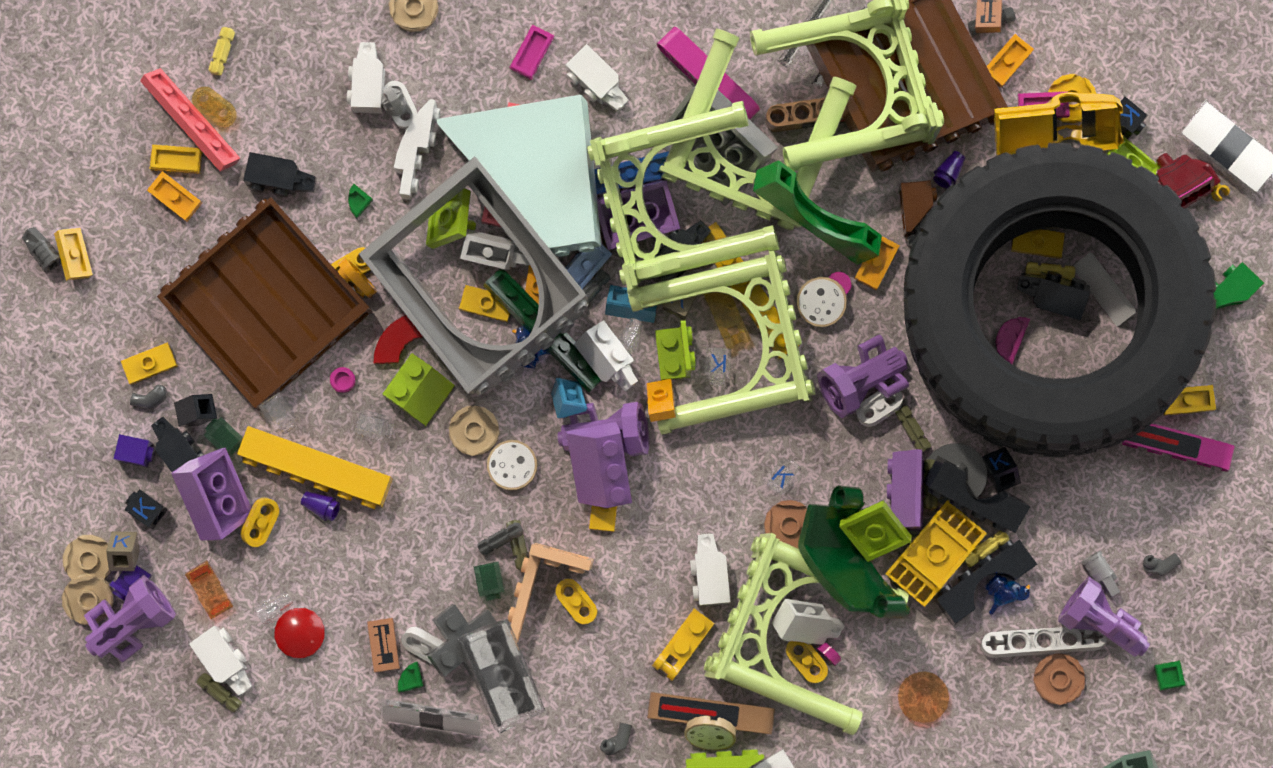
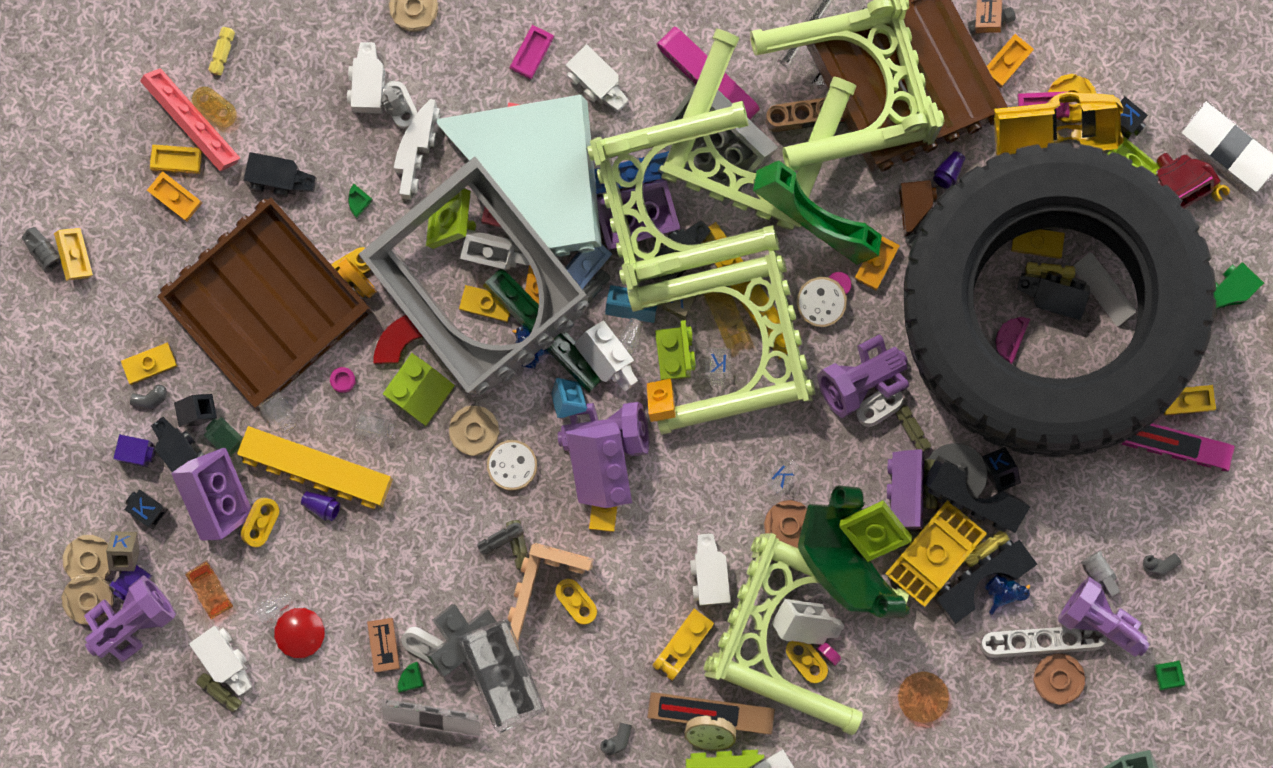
clear green brick [473,561,506,602] -> none

